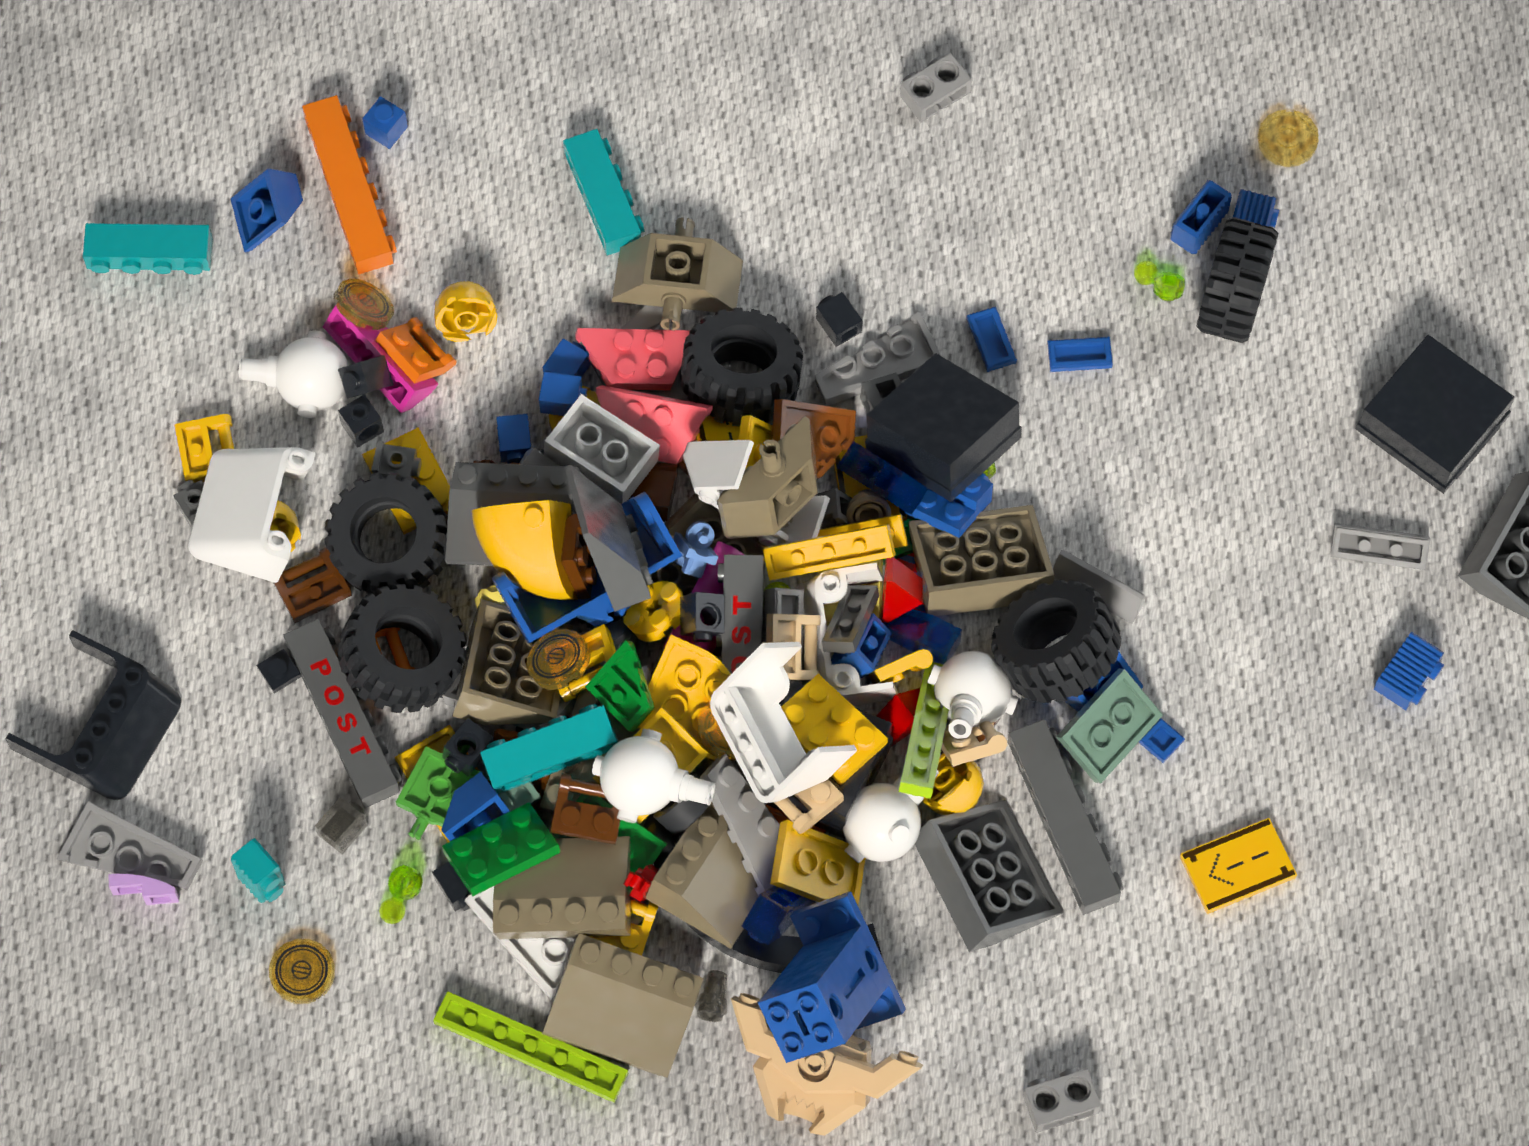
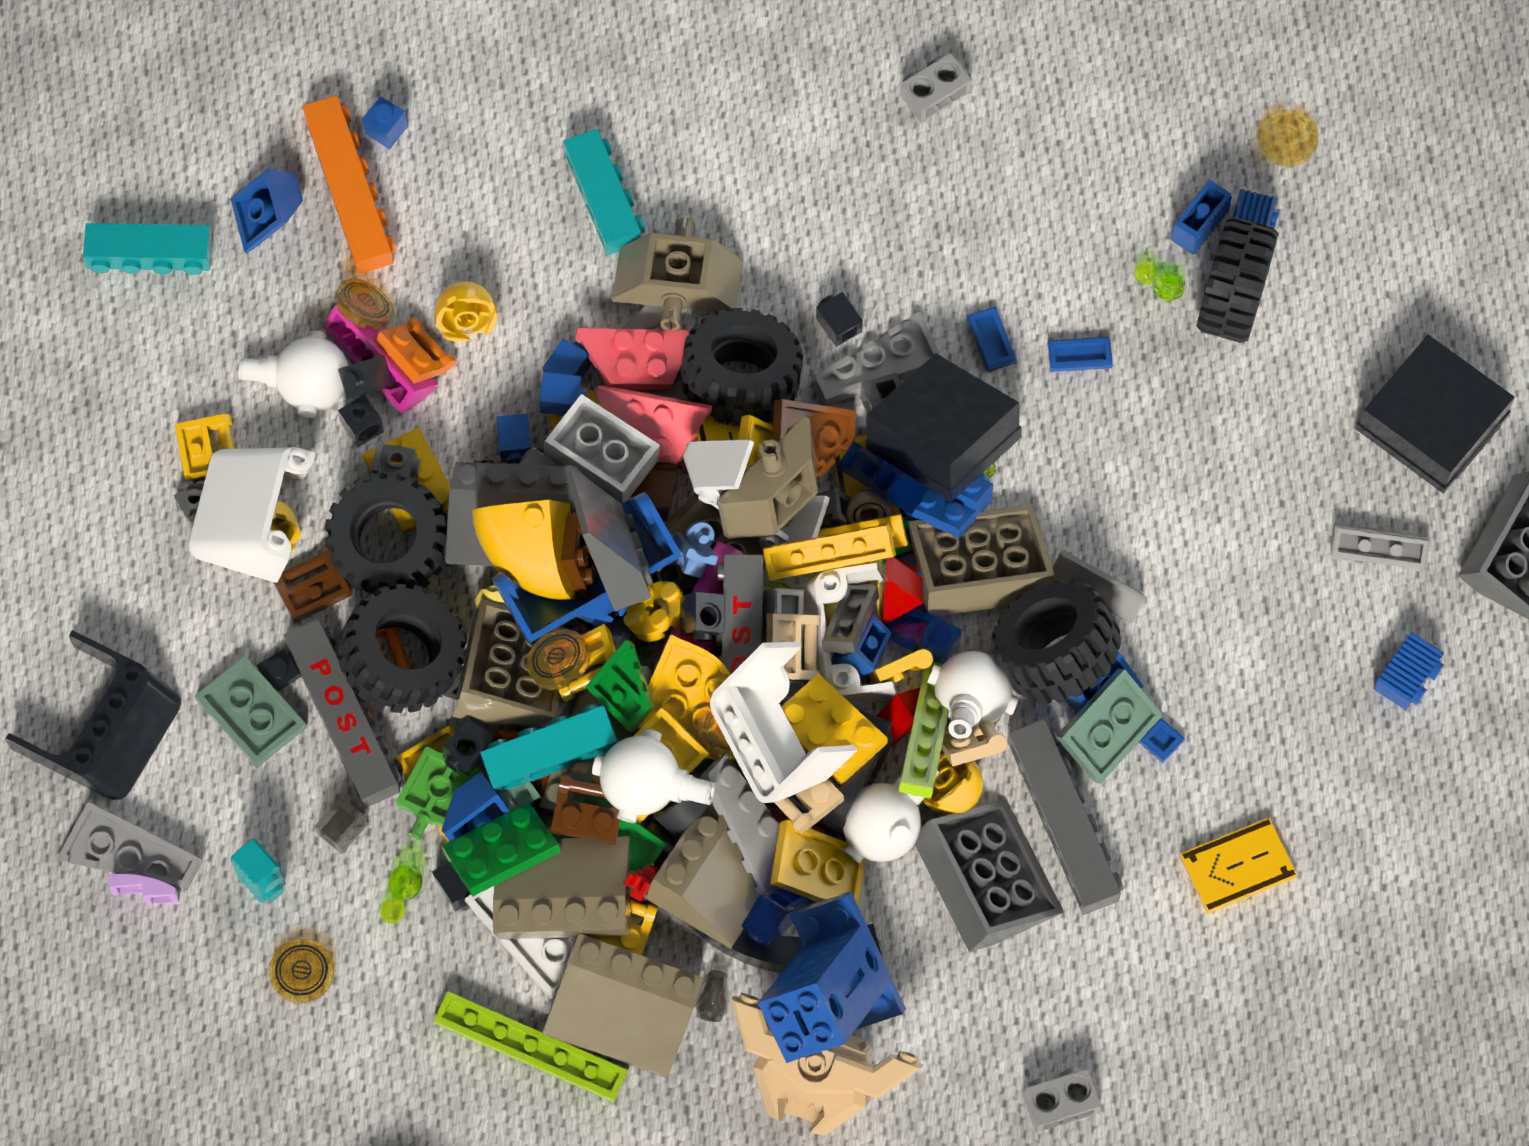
none -> sand green plate [195,655,307,768]

